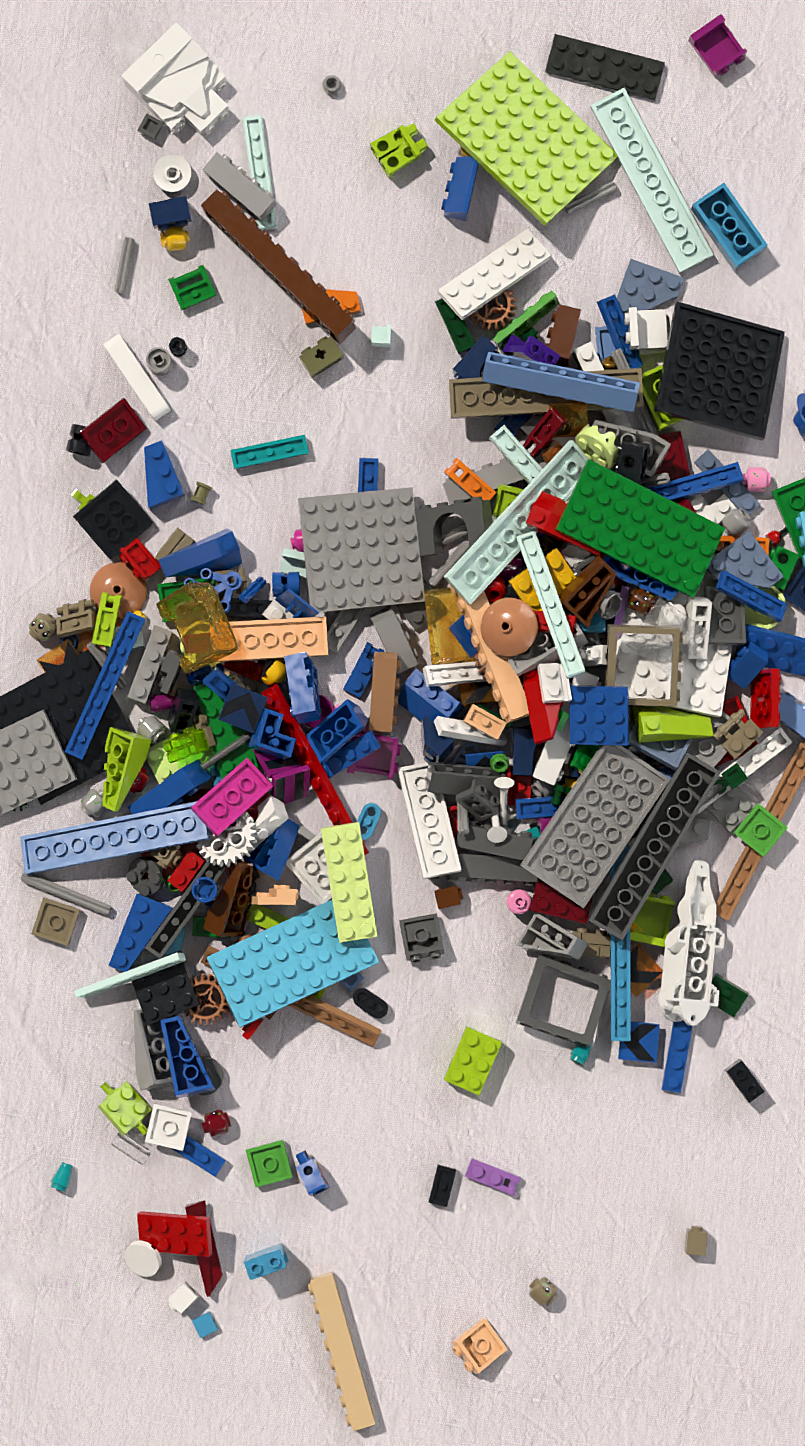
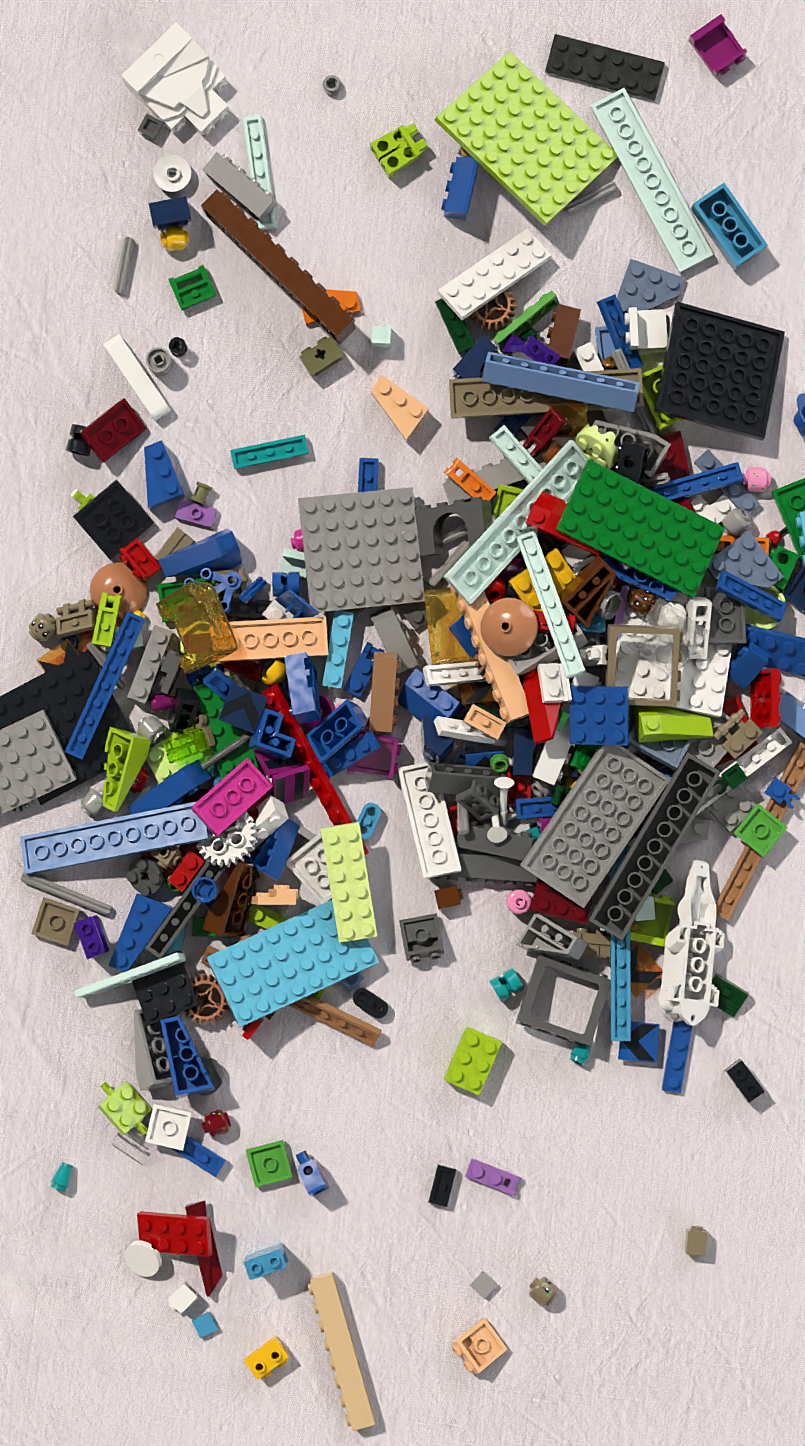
none -> dark purple panel [74,915,110,959]
none -> medium lavender plate [175,499,217,528]
none -> yellow brick [244,1335,289,1380]
none -> medium azure plate [322,611,354,689]
none -> light nougat wedge [371,375,429,442]
none -> light grey tile [470,1271,498,1299]
none -> teal wheel [489,968,525,1002]
none -> light aqua panel [635,896,655,921]
none -> blue plate [764,777,800,809]

